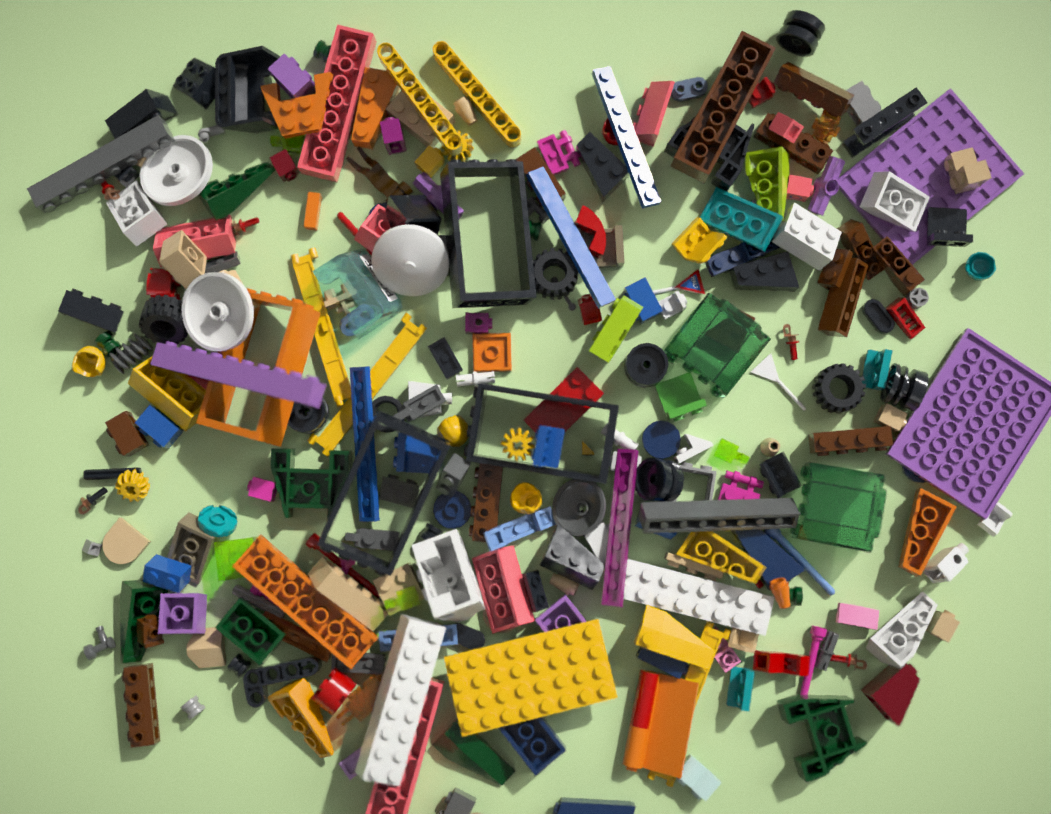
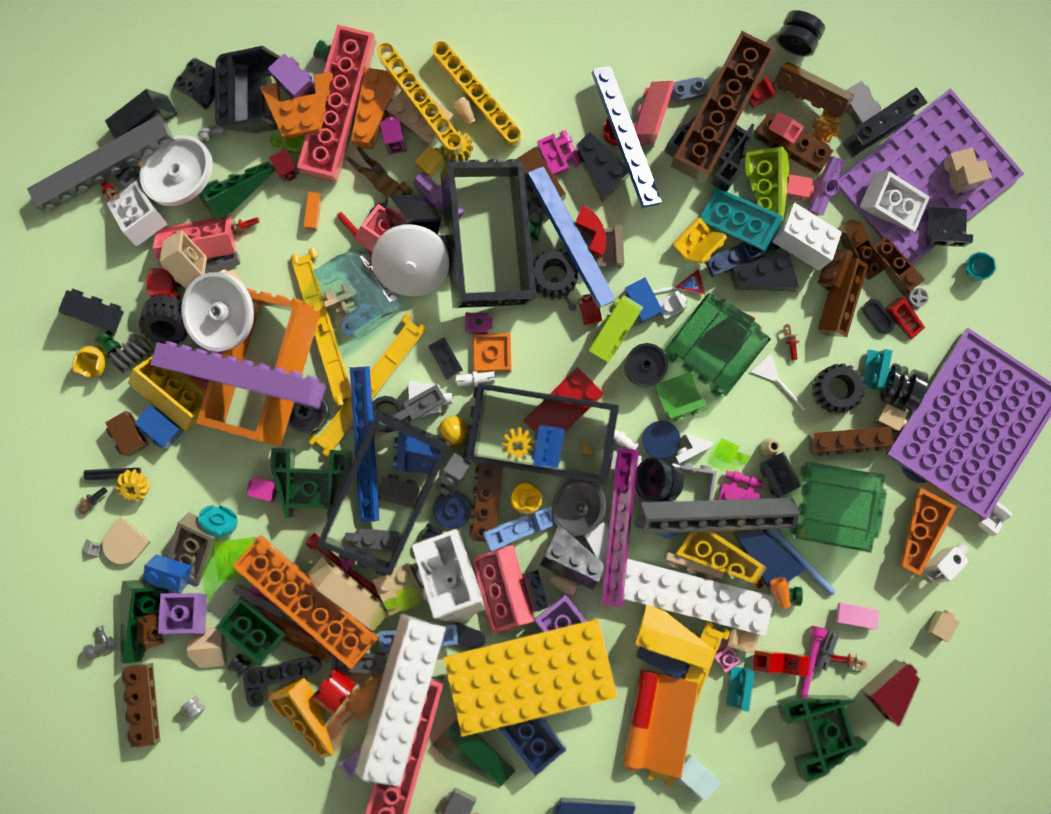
white wedge [866,591,937,668] -> none

